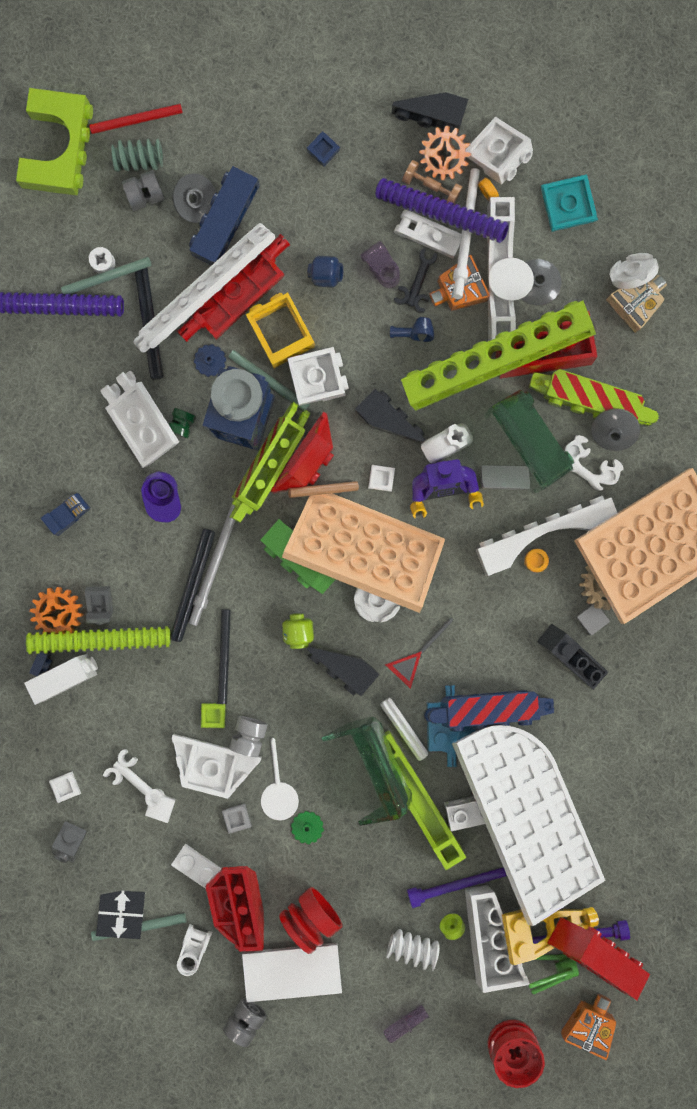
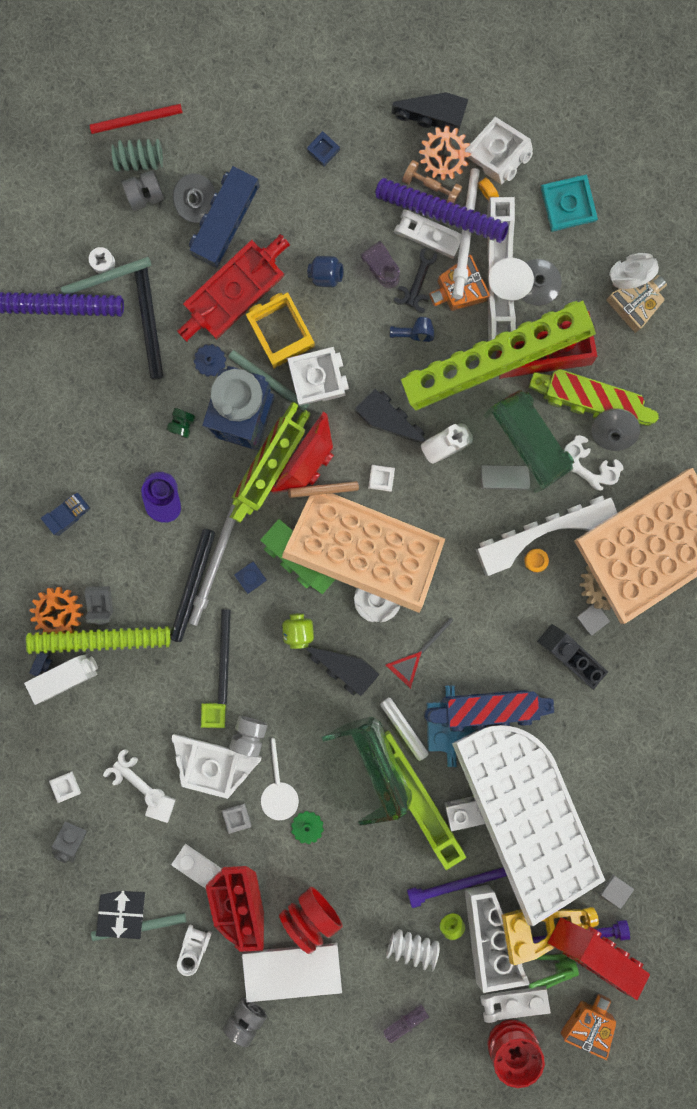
lime arch [16,88,93,196] -> none
white tile [101,371,179,468] -> none
white hinge [134,223,275,352] -> none
dark purple torso [410,459,484,518] -> none
none -> dark blue plate [234,561,267,594]
none -> white plate [480,986,551,1023]
none -> light grey tile [600,874,634,909]

